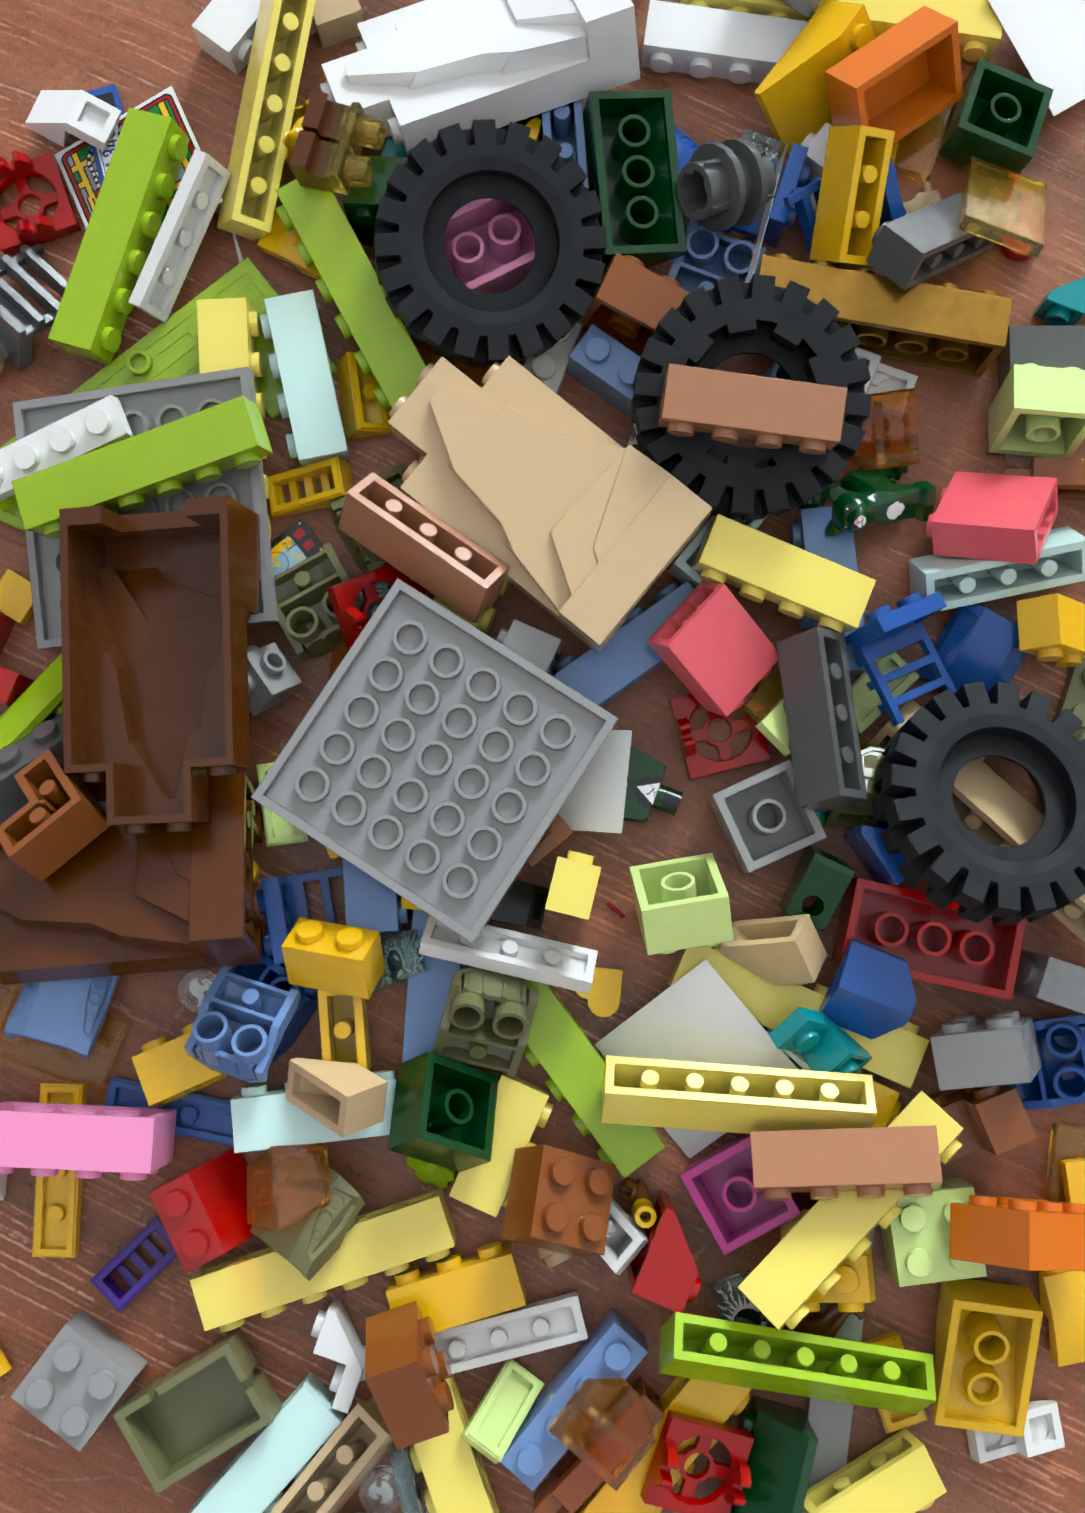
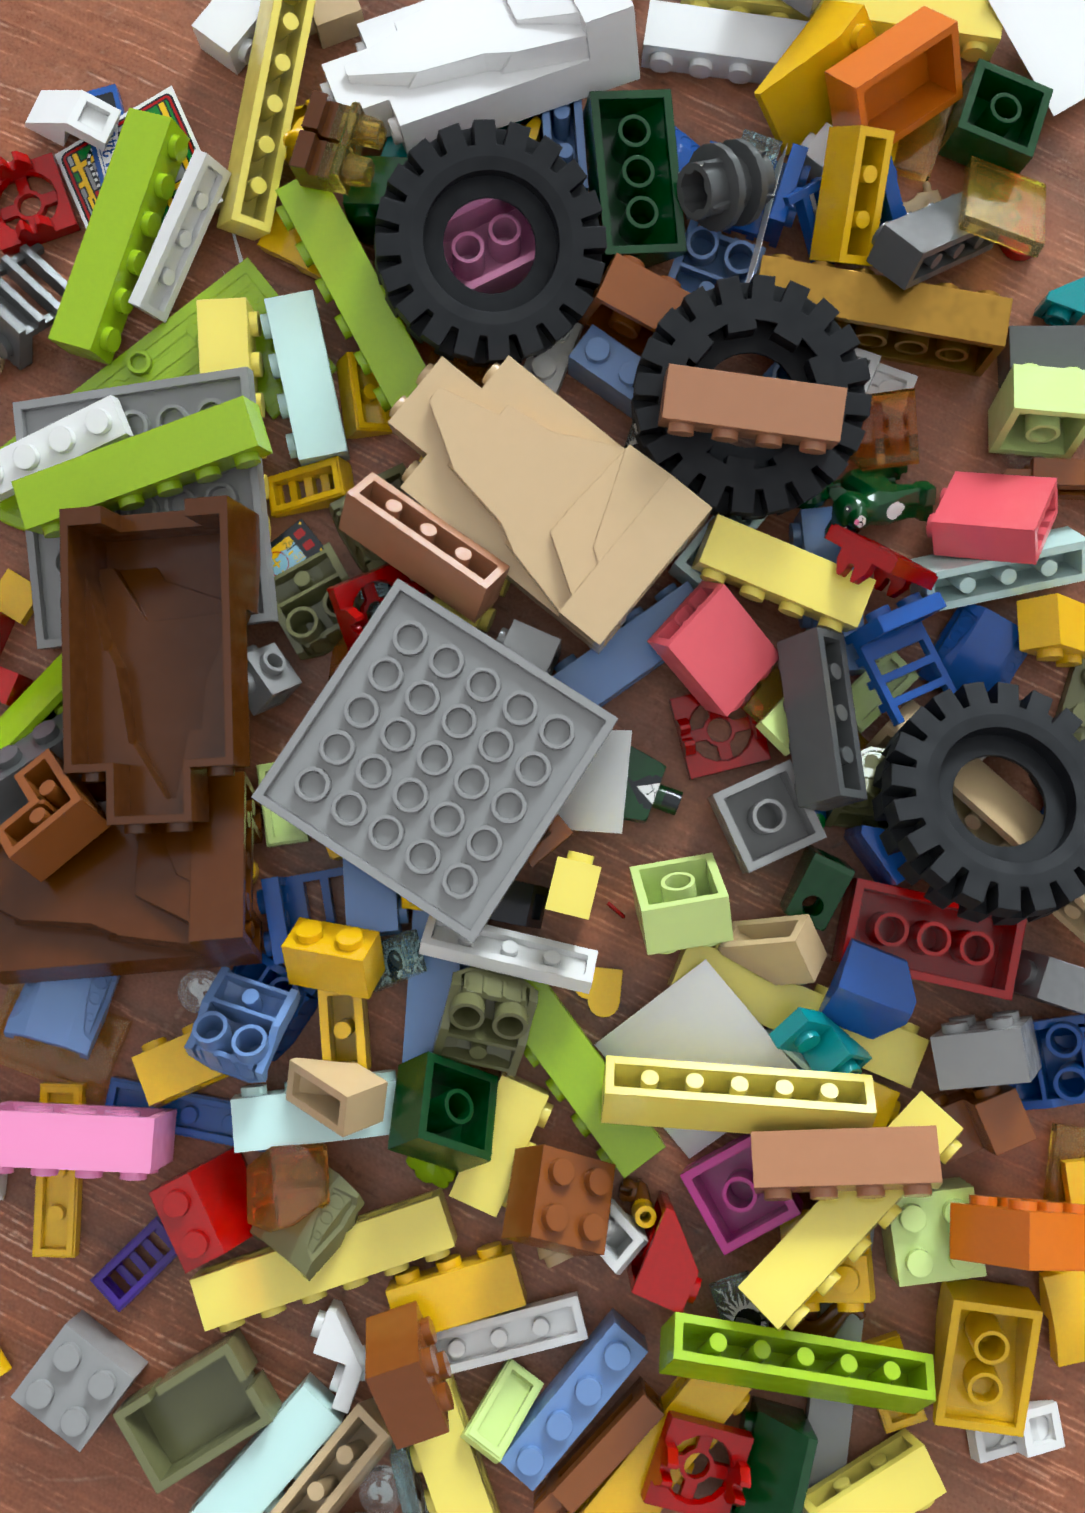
clear orange slope [548,1378,656,1491] -> none
none -> red piece [825,524,938,599]

